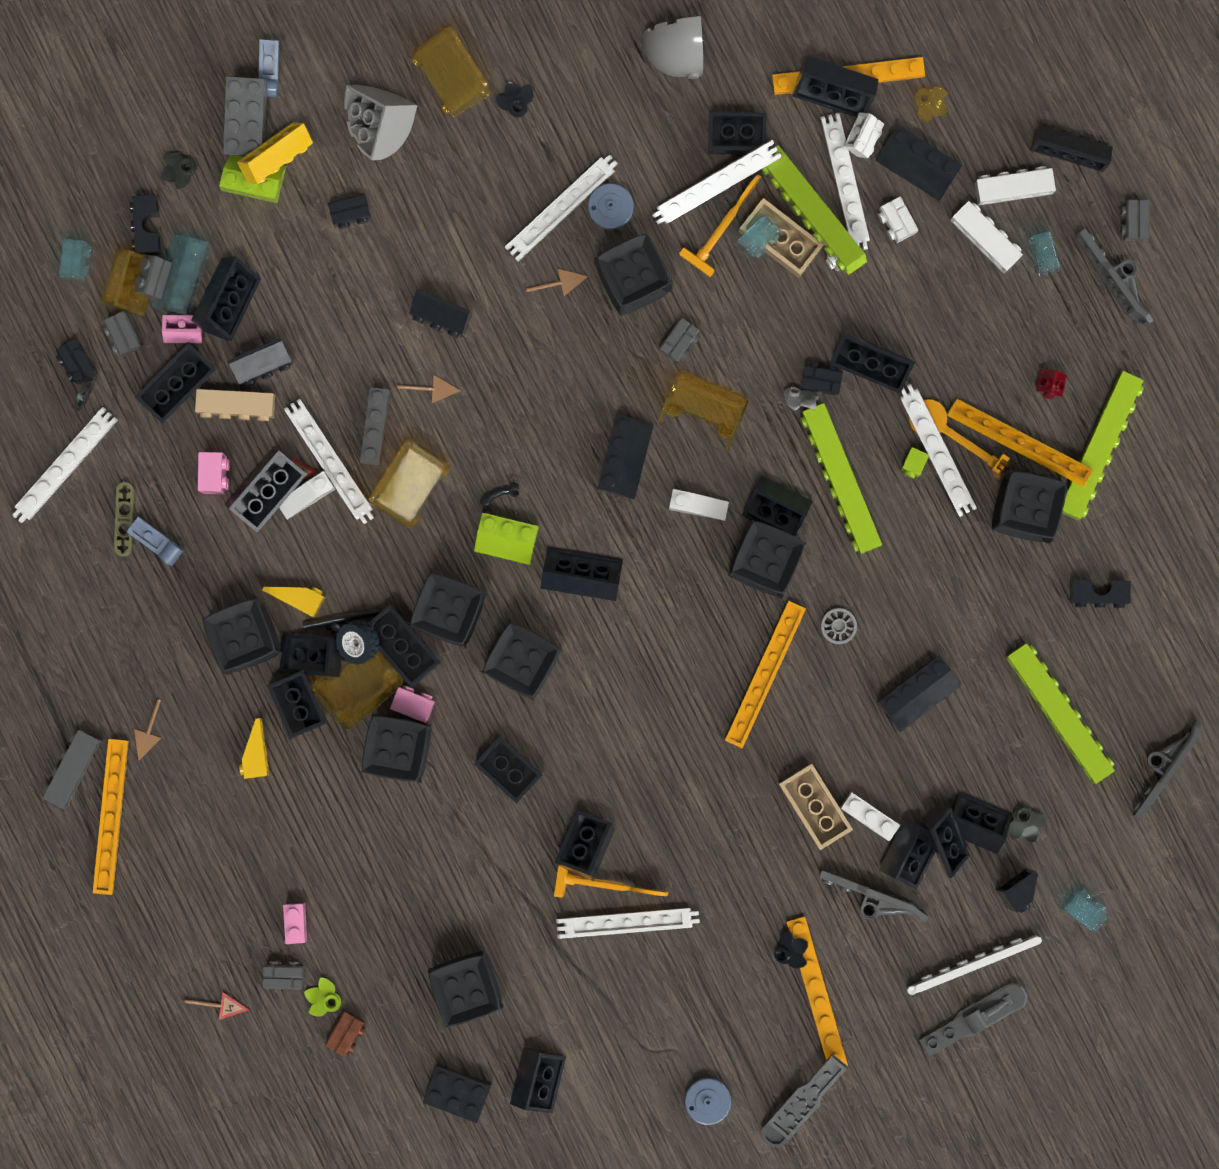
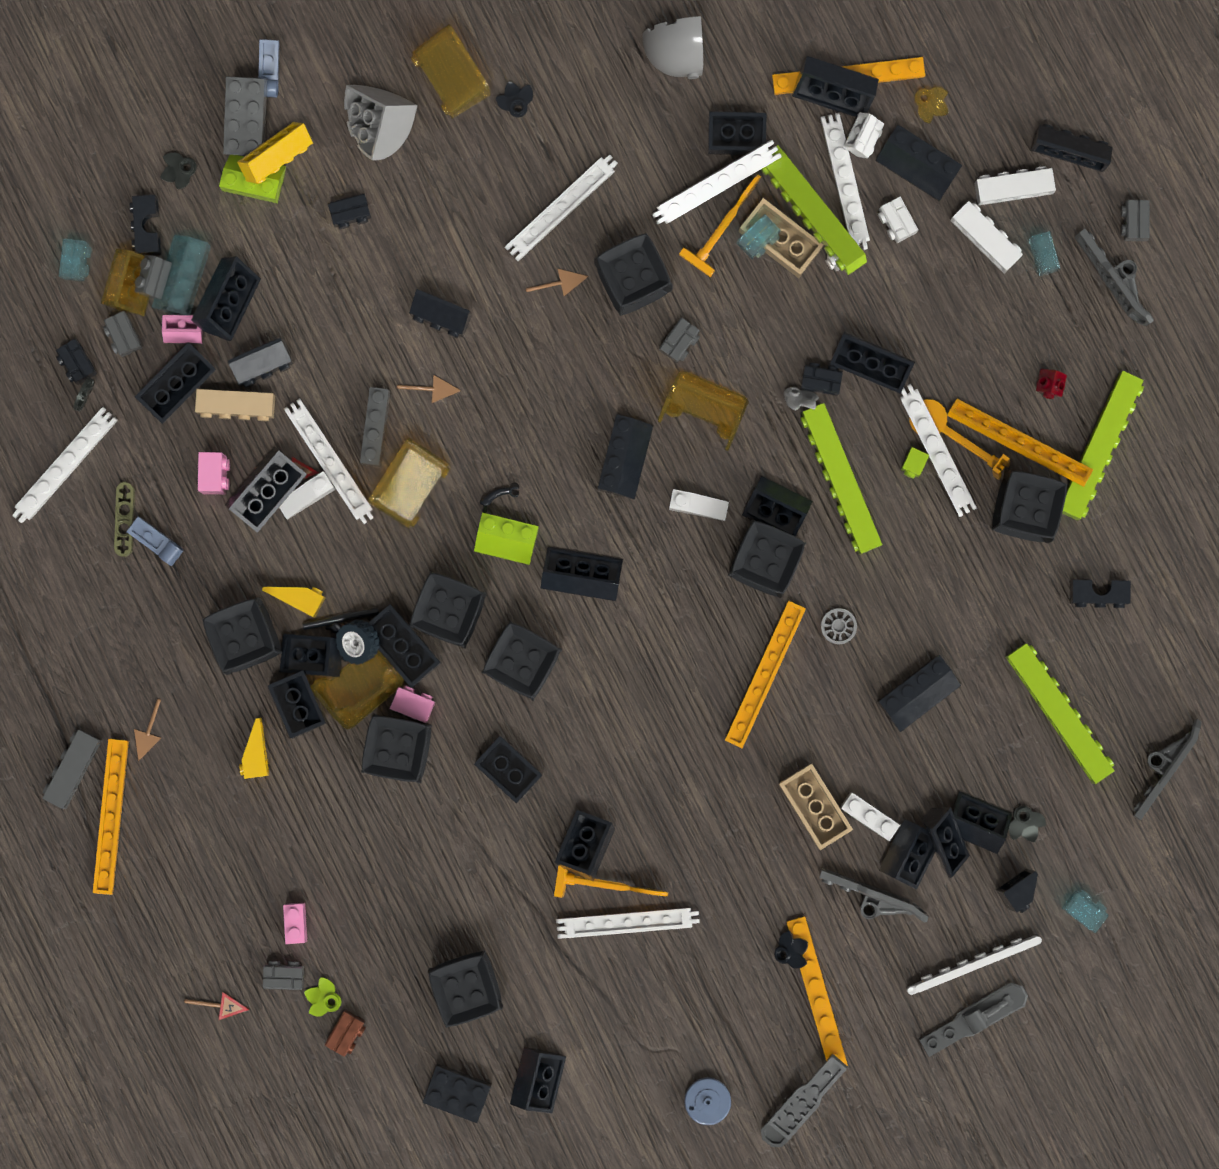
sand blue wheel [588,183,634,230] -> none

